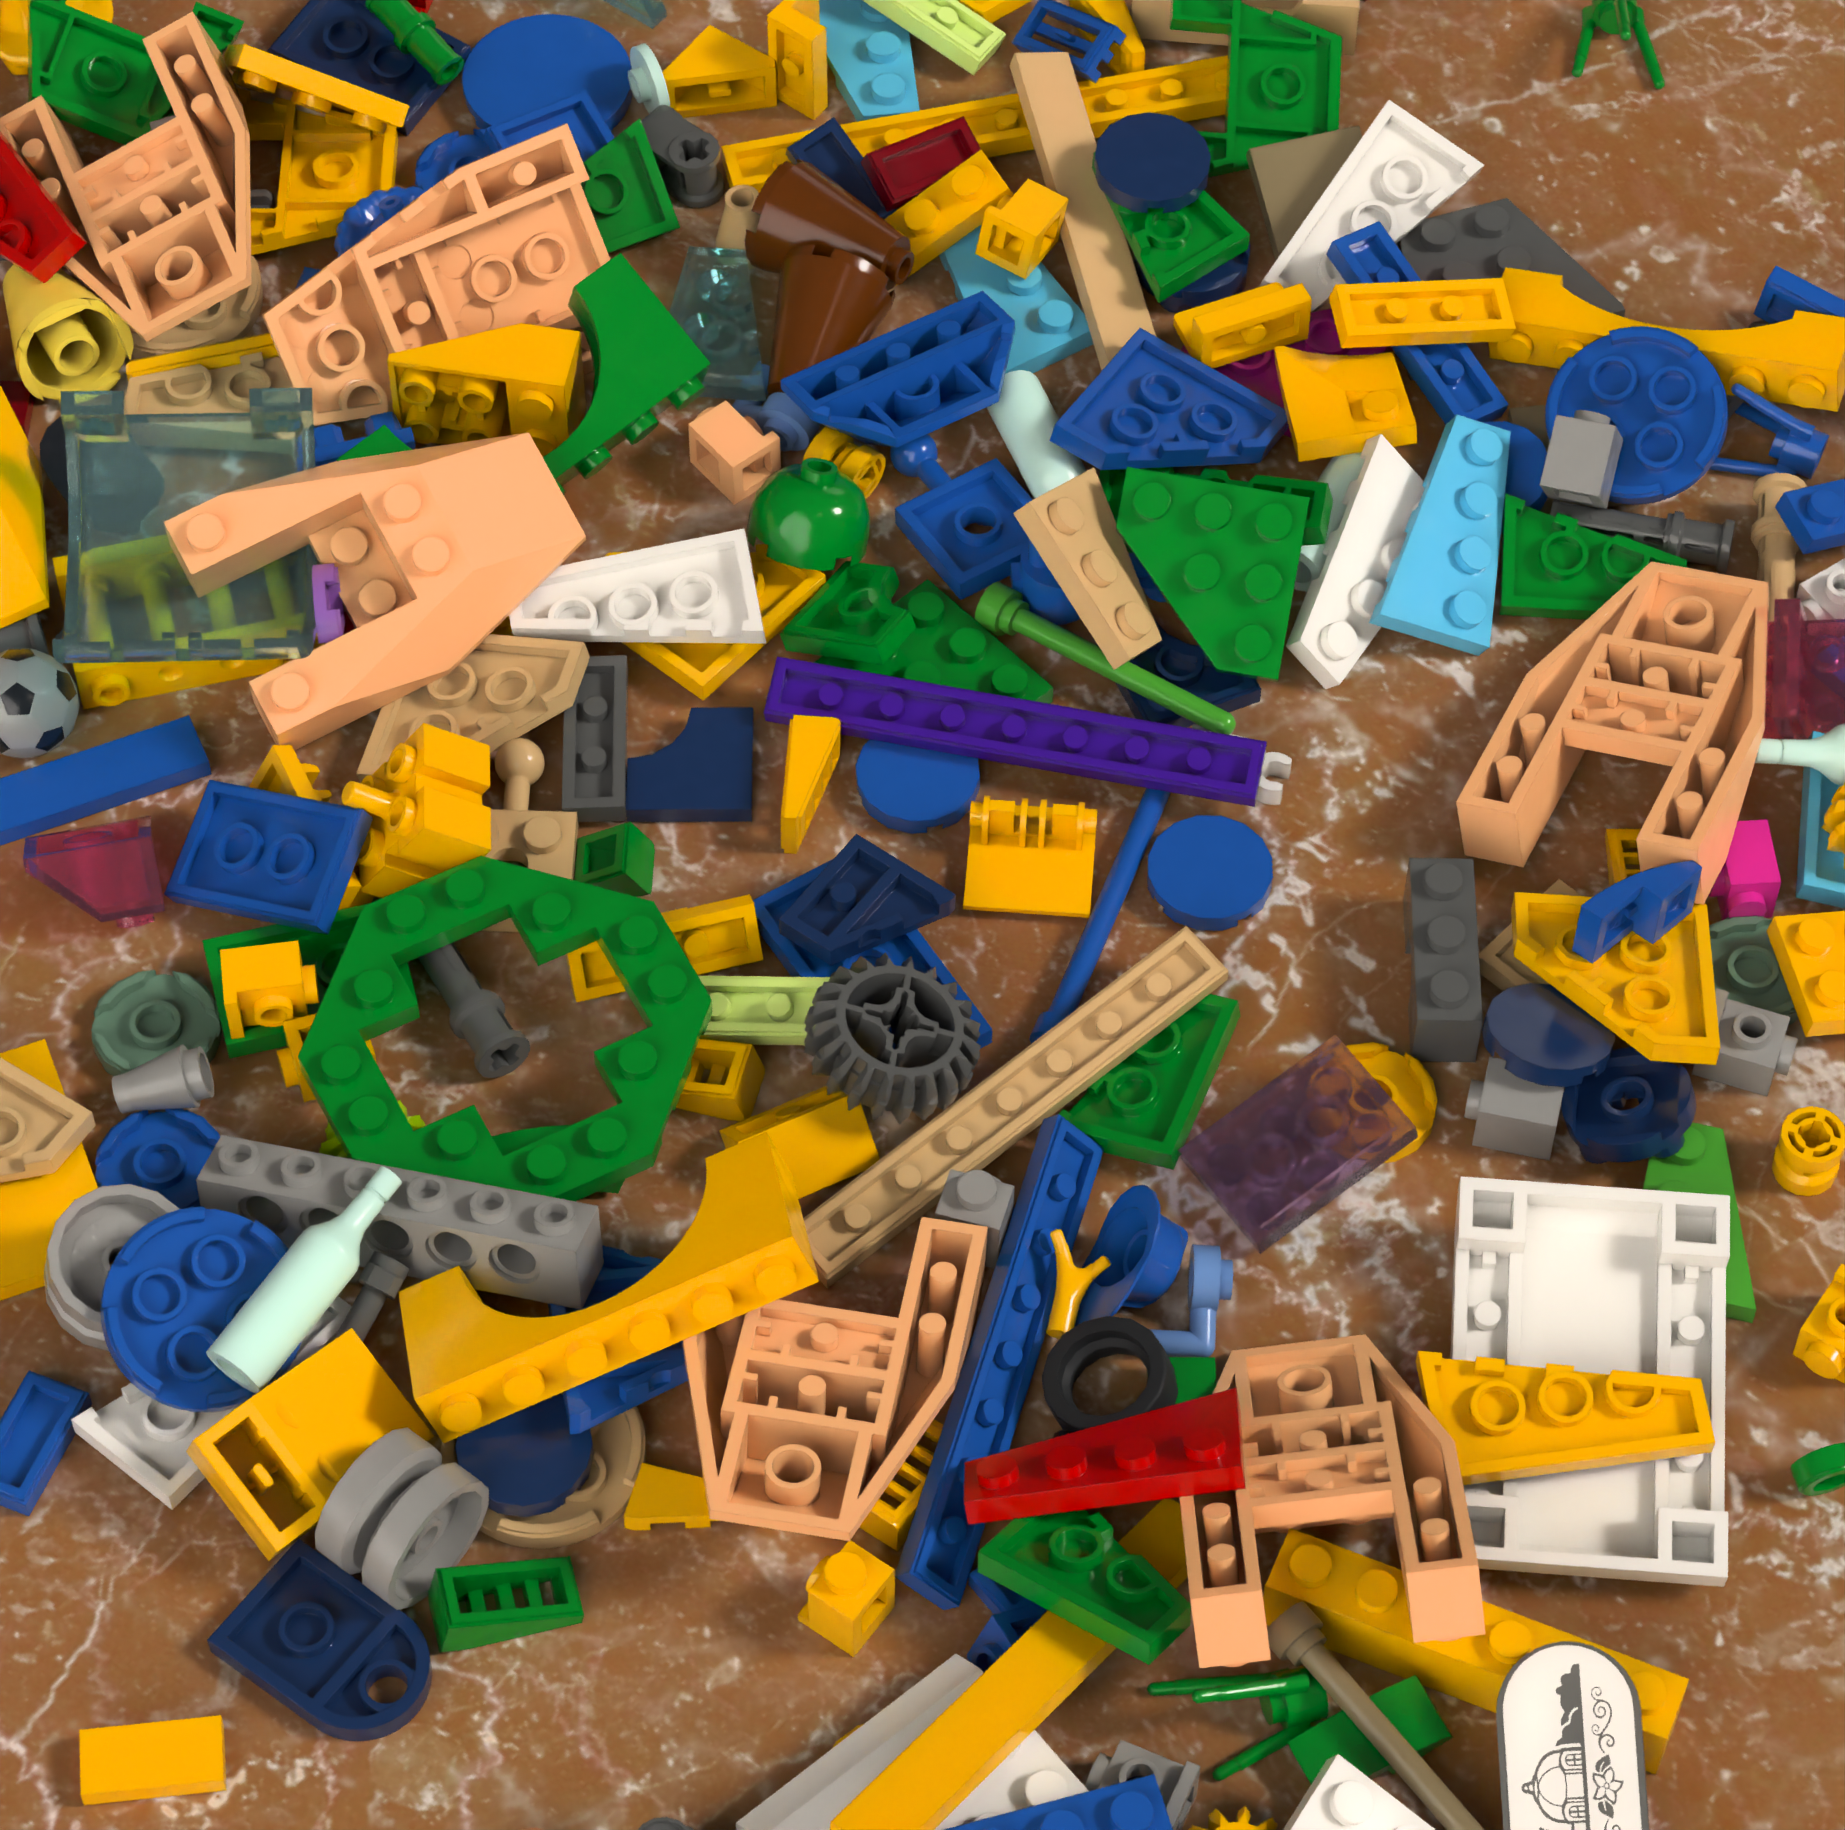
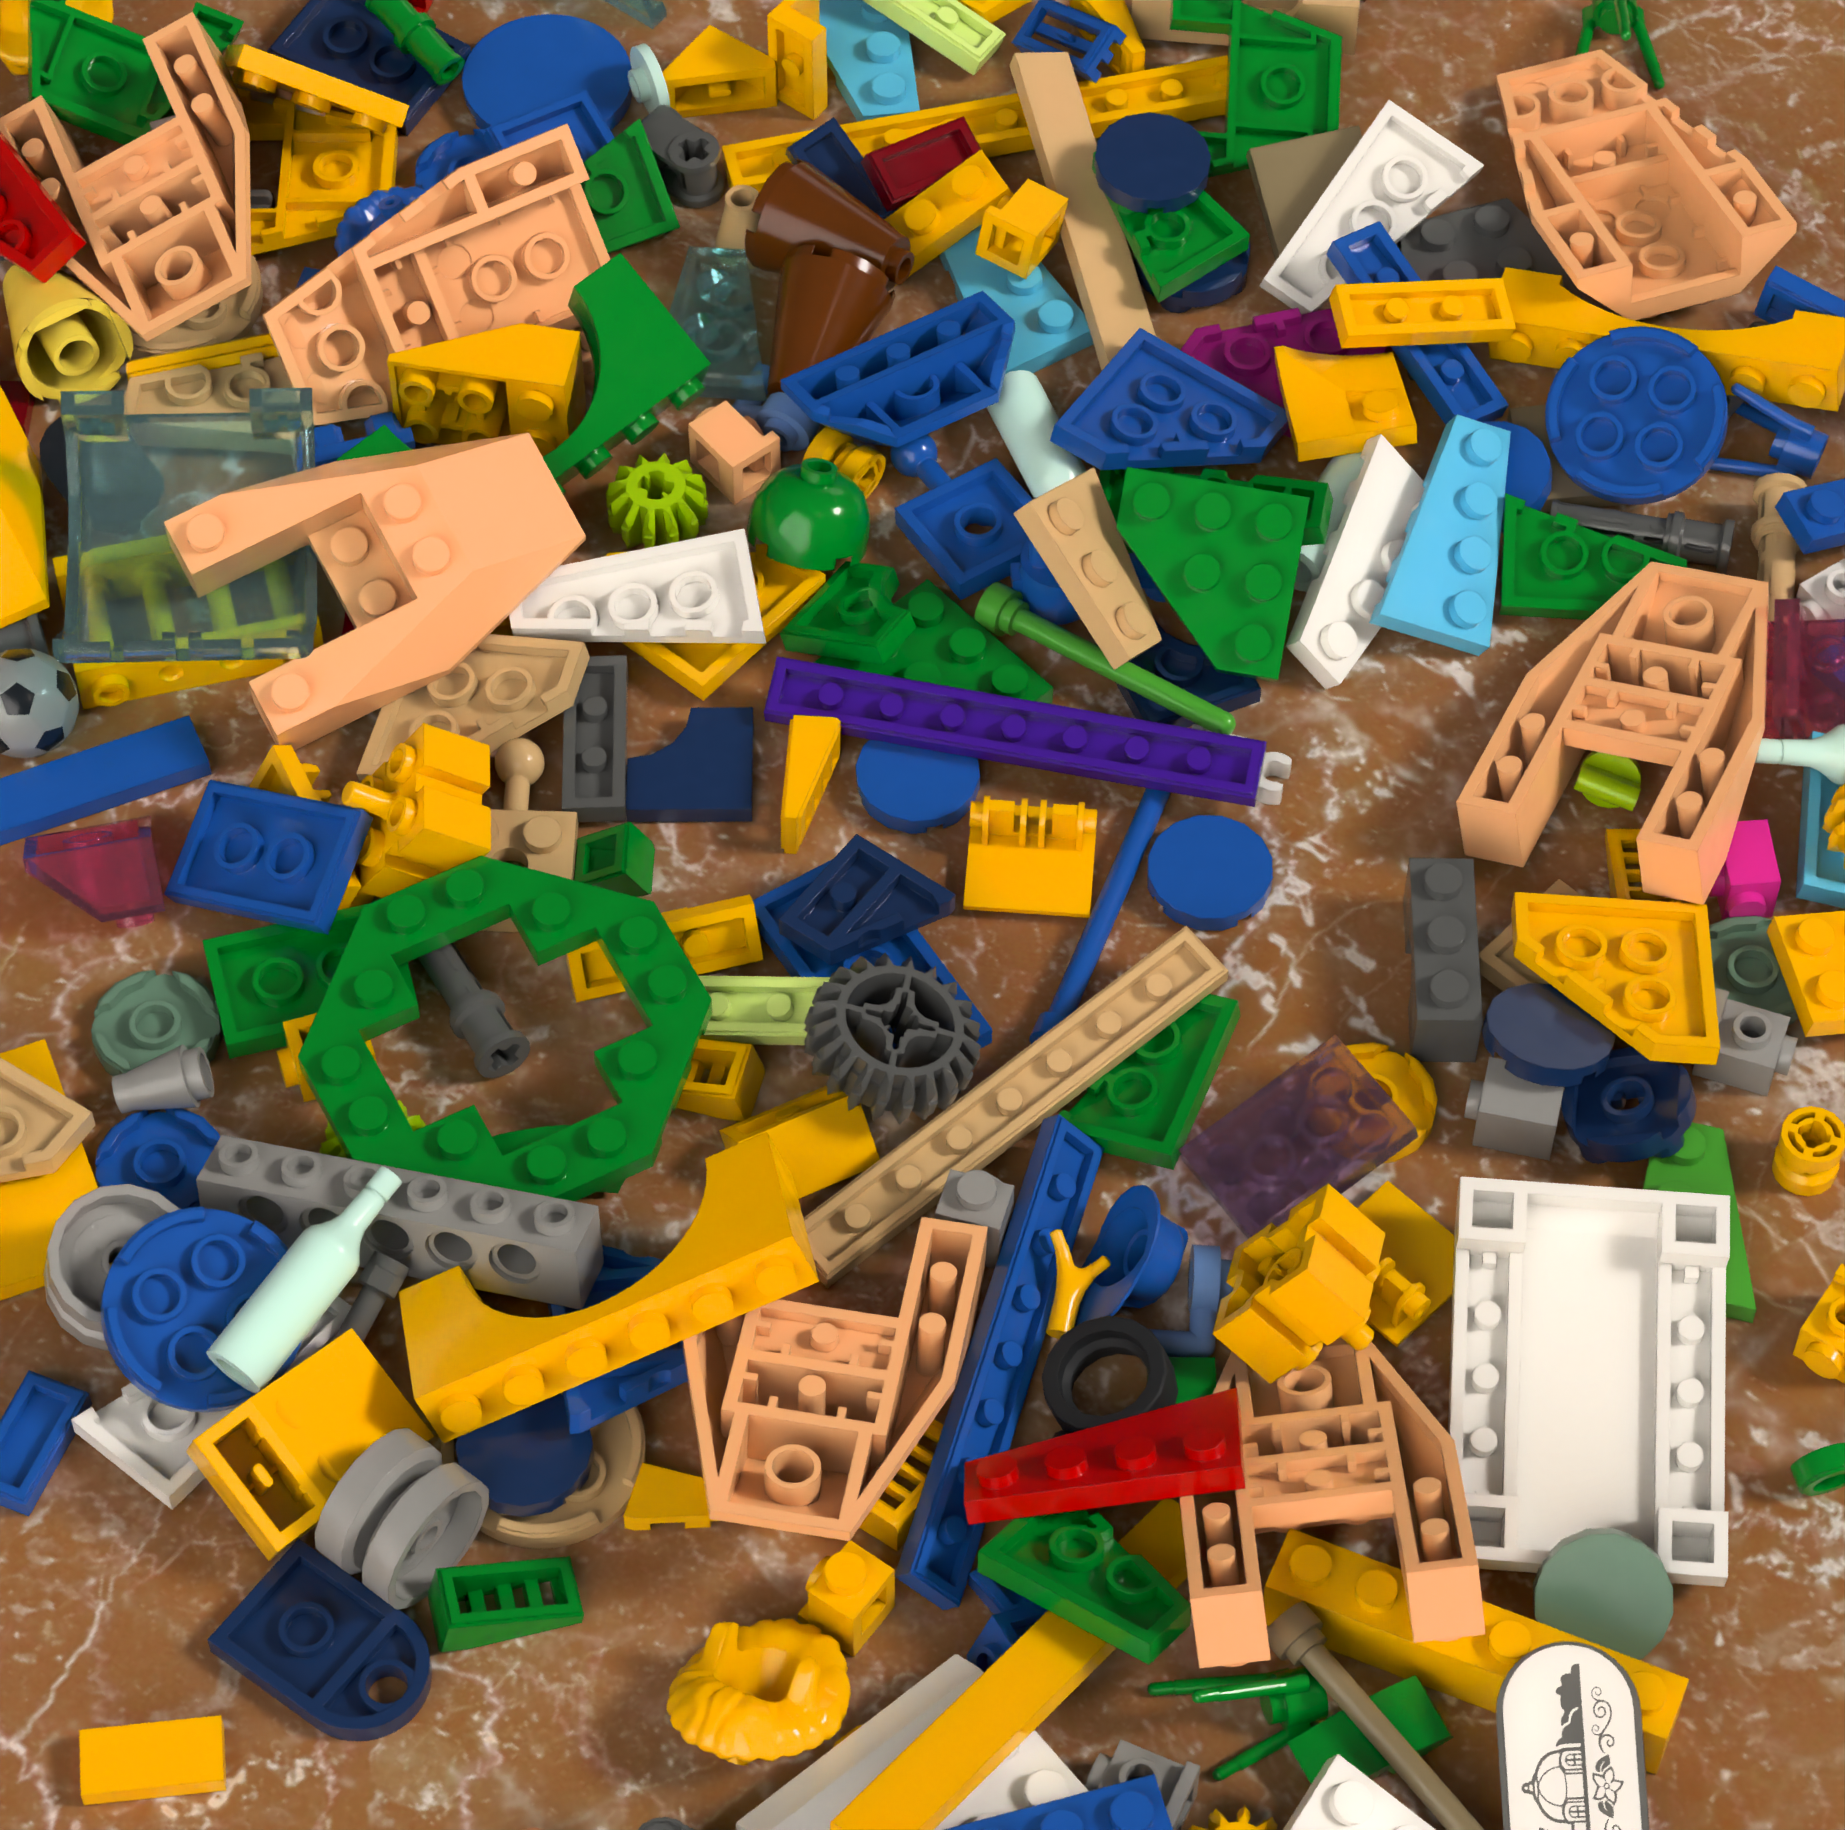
yellow brick [220,941,319,1039] -> none
medium lavender tile [312,563,346,644] -> none
yellow panel [1173,282,1312,369] -> none
yellow wing [1415,1351,1715,1485] -> none
light grey brick [1540,410,1623,509] -> none
blue slope [1572,860,1702,964] -> none
none -> lime gear [606,452,708,549]
none -> yellow piece [666,1618,851,1766]
none -> yellow brick [1212,1183,1386,1384]
none -> yellow hinge [1357,1180,1454,1347]
none -> light nougat wedge [1496,49,1797,320]
none -> sand green tile [1533,1528,1673,1660]
none -> lime plate [1573,751,1642,812]

